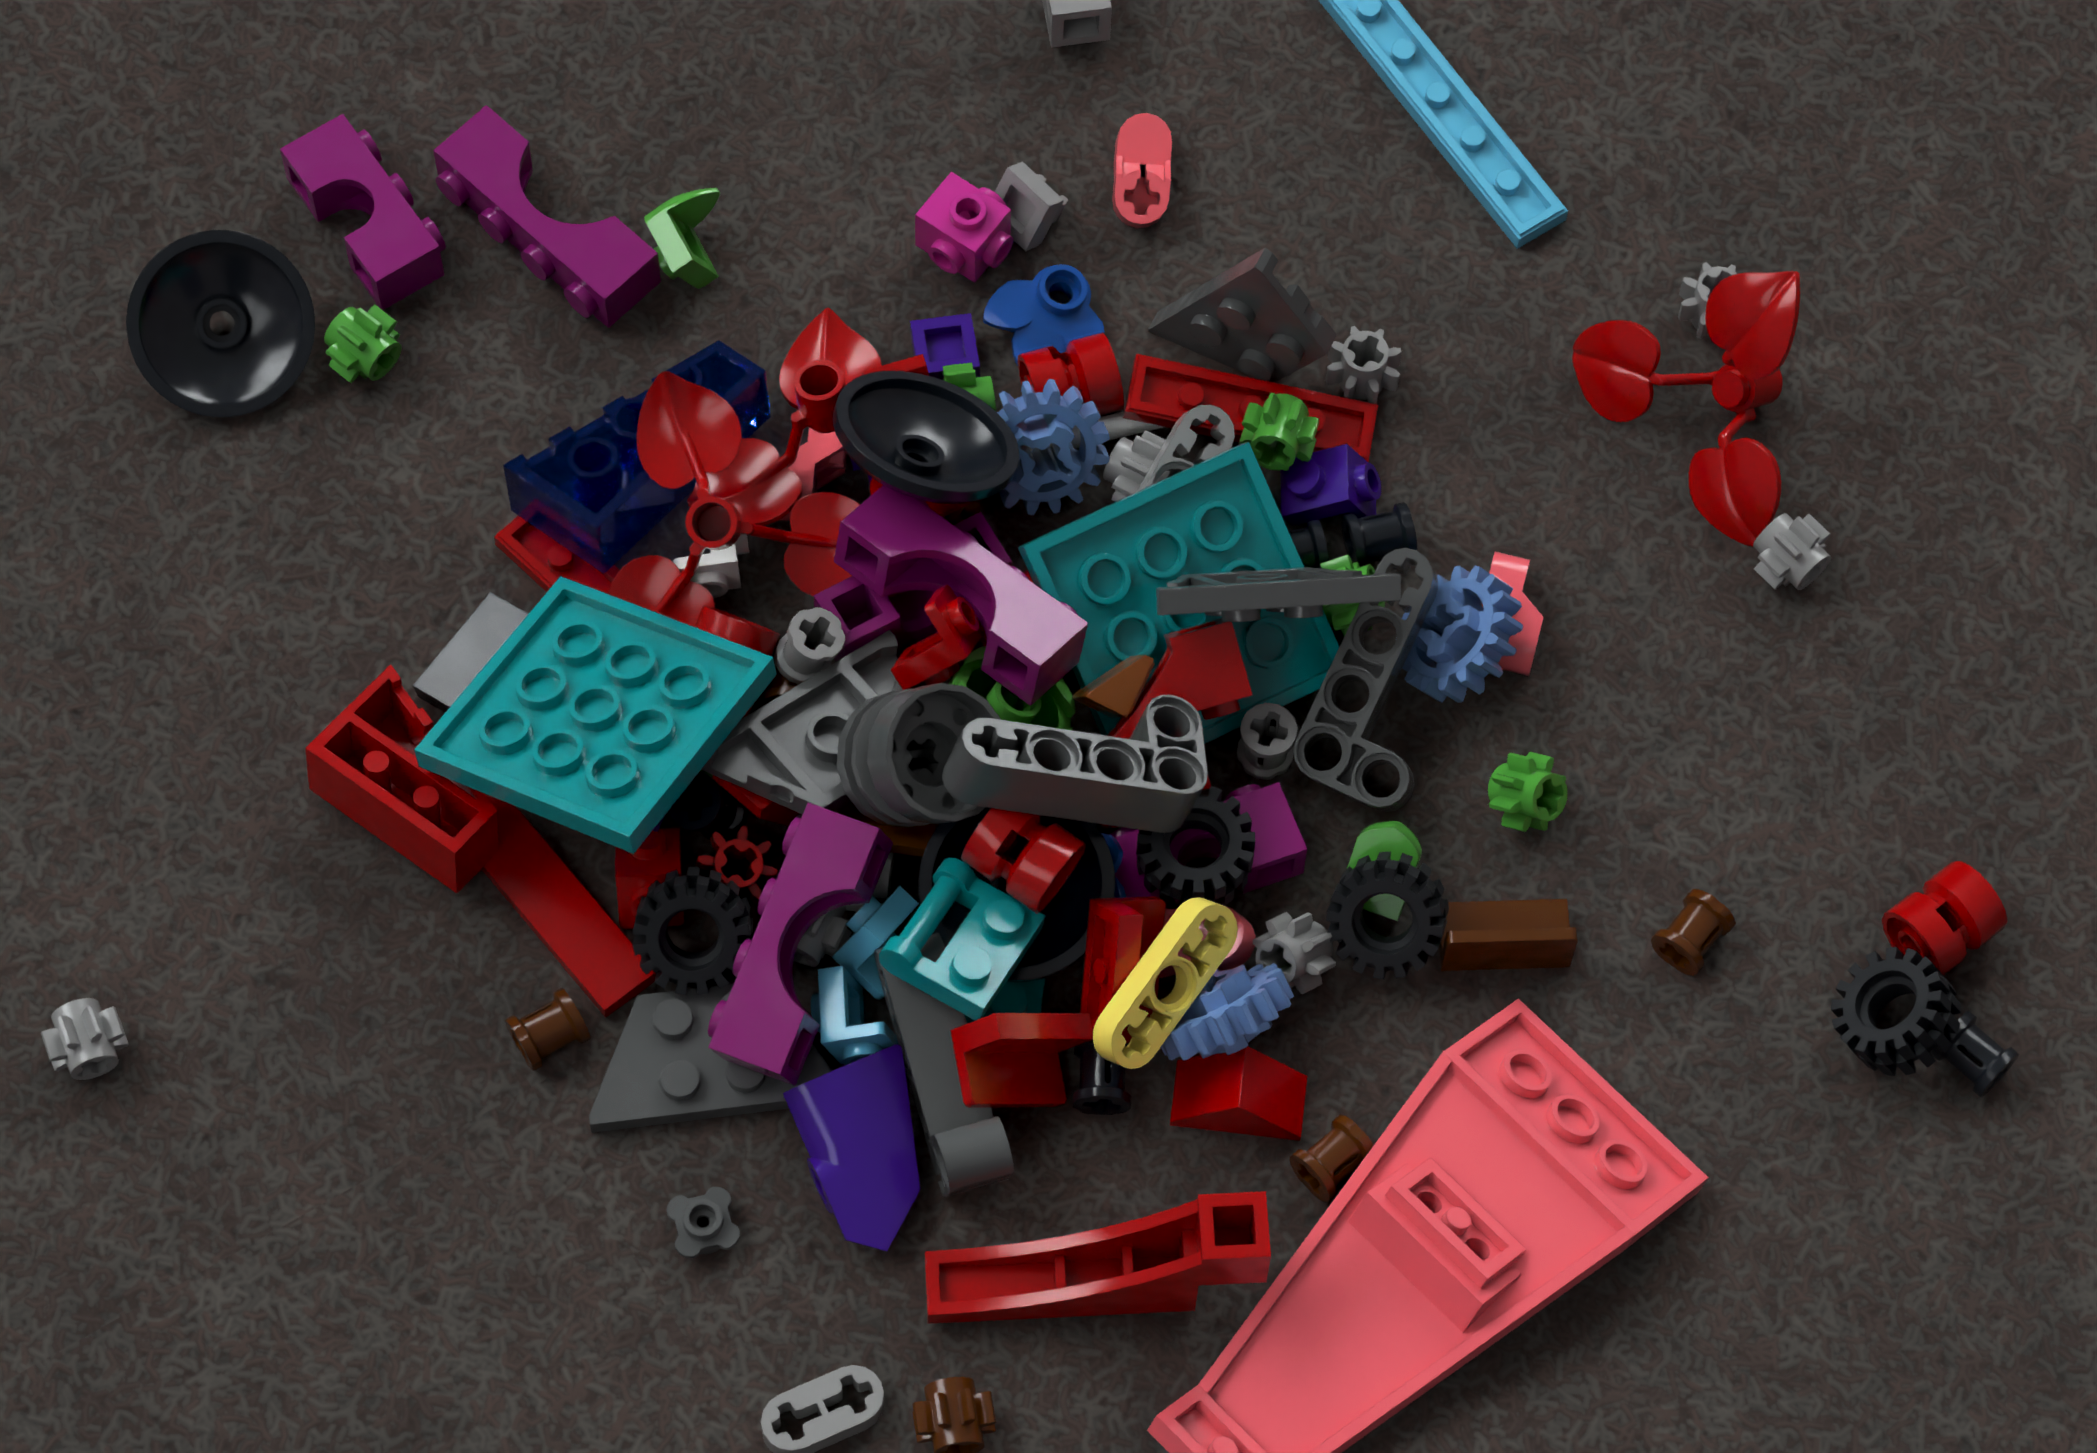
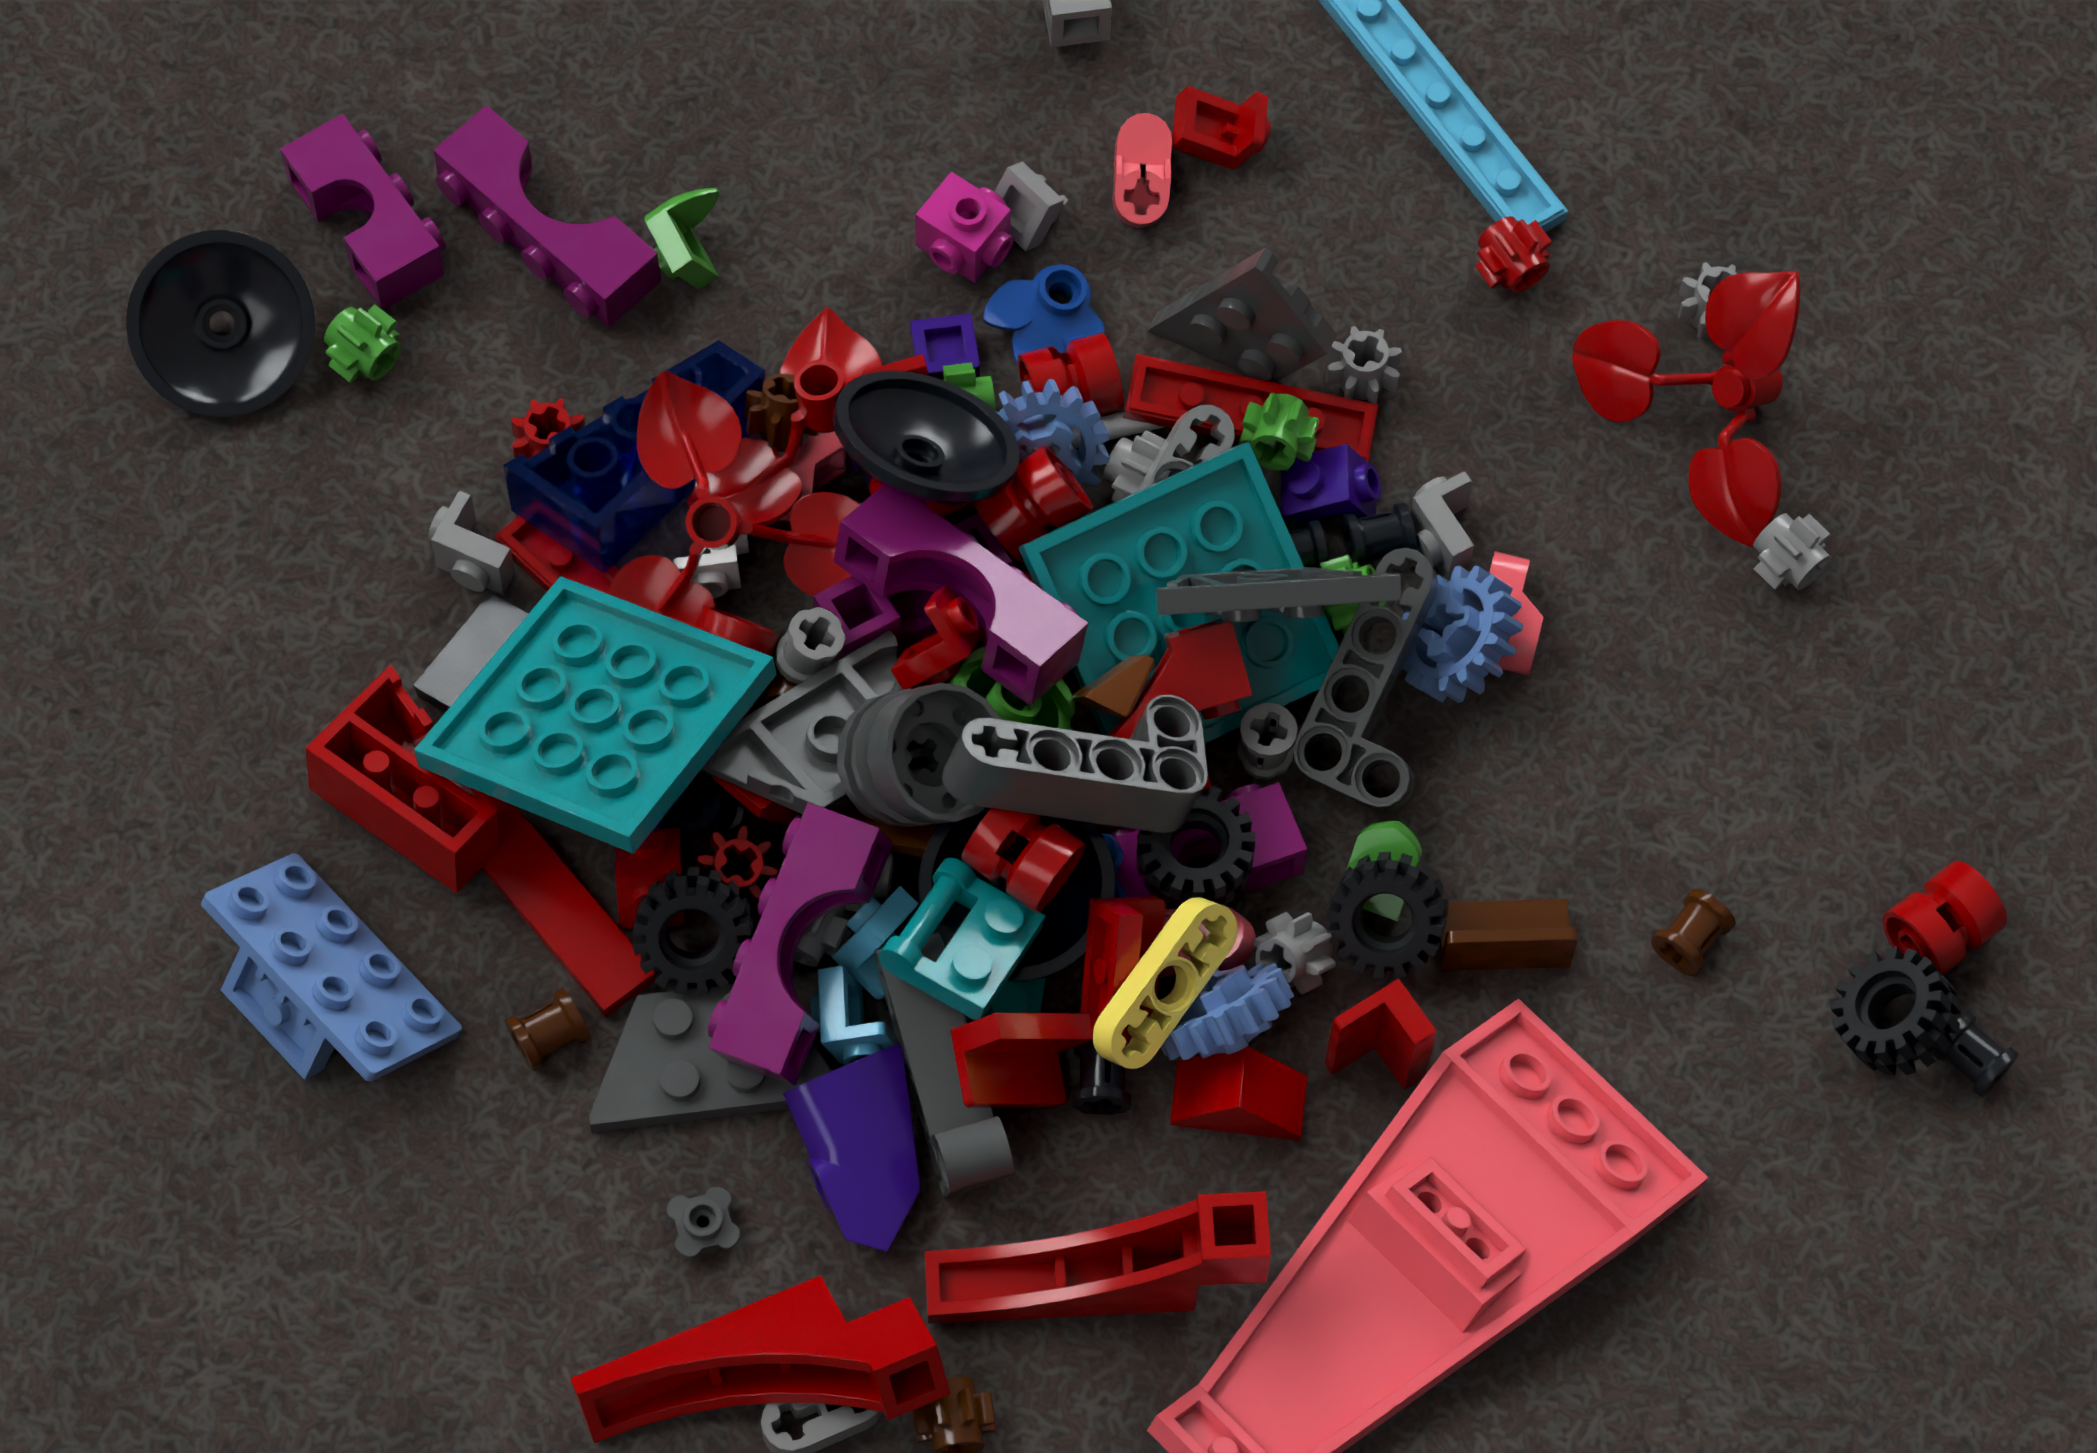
light grey gear [41,998,129,1080] -> none
reddish brown bush [1289,1114,1374,1202] -> none
bright green gear [1488,752,1567,832] -> none
none -> medium blue bracket [201,853,462,1082]
none -> light grey bracket [428,491,515,595]
none -> red gear [511,398,587,478]
none -> red arch [570,1275,951,1443]
none -> reddish brown gear [744,374,819,452]
none -> red wheel [974,444,1093,564]
none -> red bracket [1172,86,1271,169]
none -> red panel [1325,979,1437,1090]
none -> light grey bracket [1410,472,1474,581]
none -> red gear [1475,216,1553,293]

